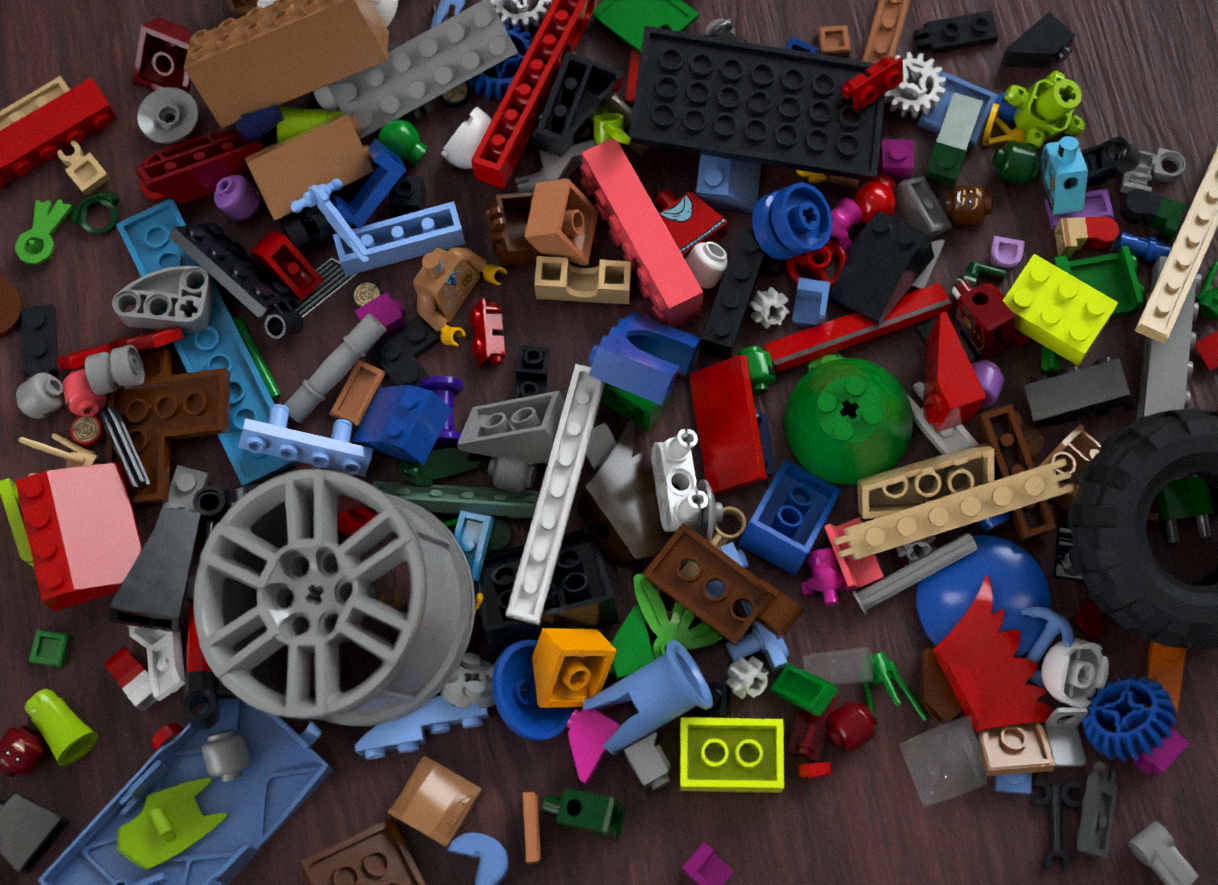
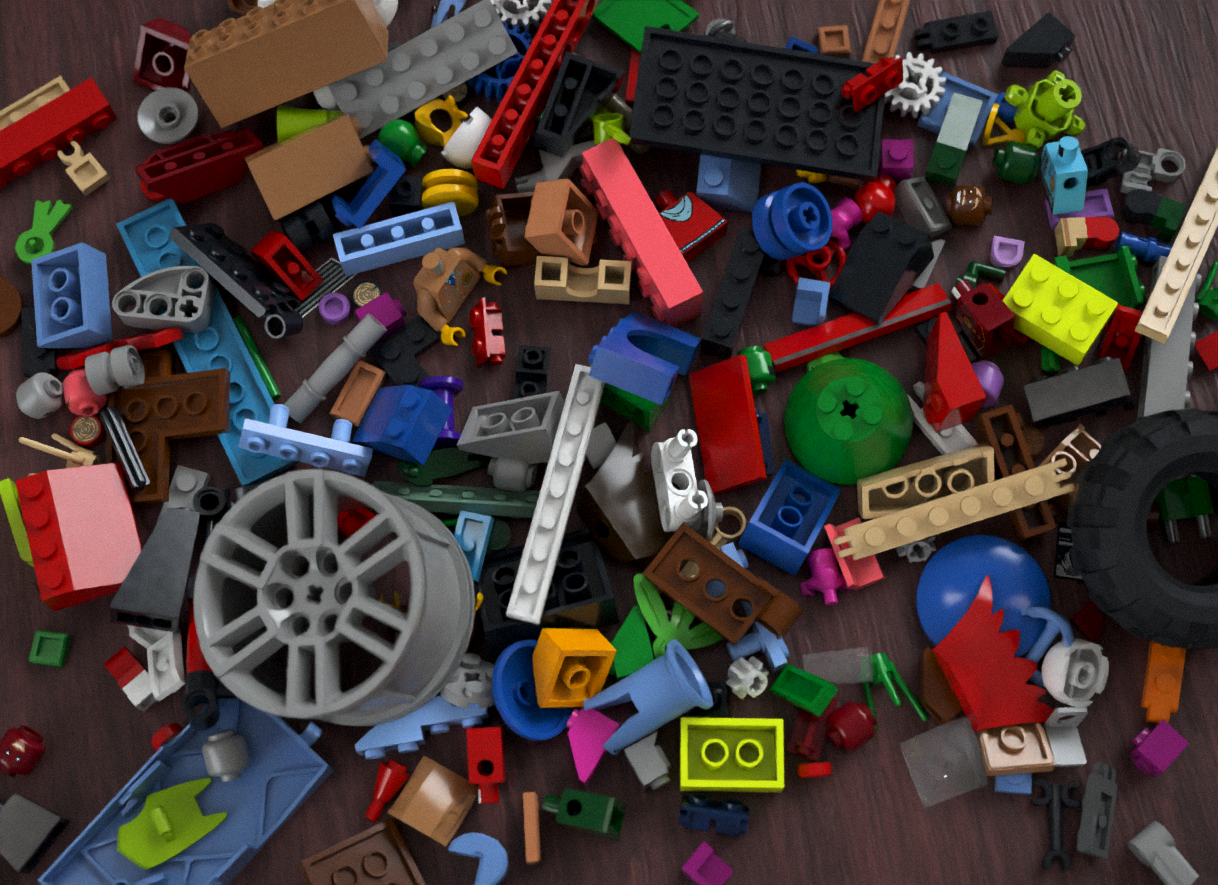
lime plant [24,688,98,766] -> none
dark green piece [71,191,119,235] -> none
medium lavender head [214,174,260,220] -> none
clear blue cone [235,104,284,143] -> none
light blue piece [290,178,369,263] -> none
white head [685,242,728,289] -> none
white gear [749,287,790,329] -> none
light grey axle [852,533,977,615] -> none
blue tile [979,512,1013,534] -> none
blue gear [1081,673,1176,763] -> none
none -> medium blue slope [31,242,113,348]
none -> medium lavender tile [319,292,351,325]
none -> red cone [365,758,410,822]
none -> yellow piece [414,95,468,147]
none -> yellow head [421,169,478,217]
none -> red torso [466,726,506,804]
none -> dark blue hinge [678,793,749,837]
none -> red slope [1096,305,1143,373]

